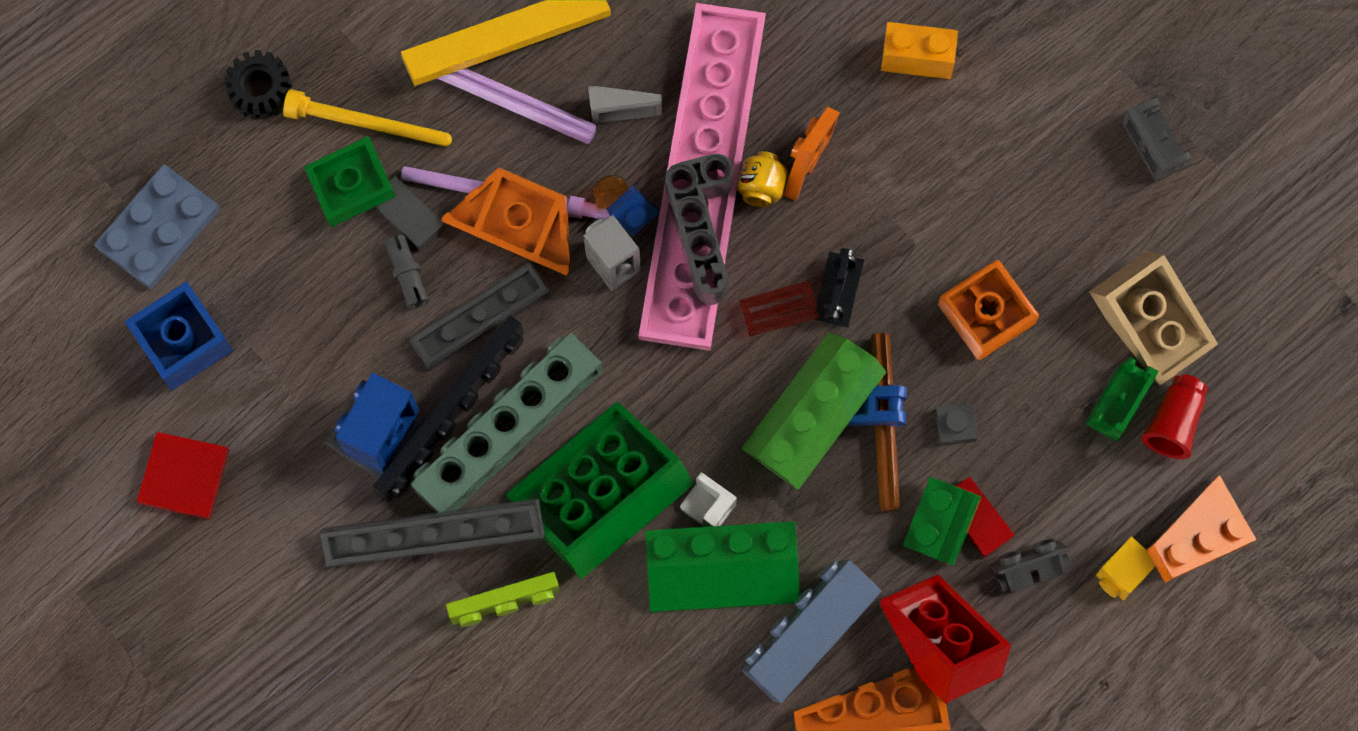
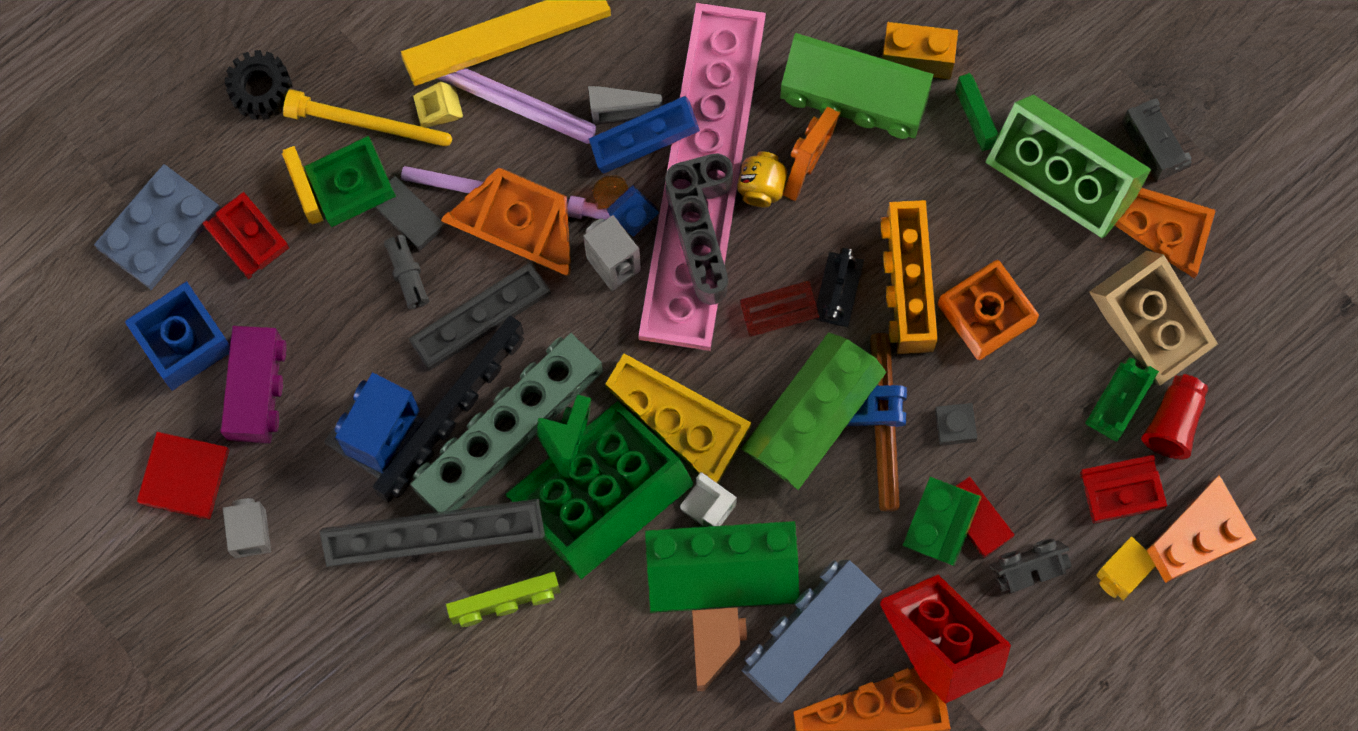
none -> red plate [202,191,289,280]
none -> magenta brick [221,326,287,443]
none -> light grey brick [223,498,271,558]
none -> yellow tile [282,146,324,225]
none -> light yellow slope [413,81,463,128]
none -> green slope [537,394,591,478]
none -> blue plate [589,96,700,174]
none -> yellow wing [606,353,751,484]
none -> nougat slope [692,607,747,691]
none -> bright green slope [780,33,934,139]
none -> light orange brick [881,200,937,354]
none -> green tile [955,73,998,152]
none -> bright green slope [985,94,1151,238]
none -> red plate [1080,455,1168,524]
none -> orange wing [1114,188,1216,279]

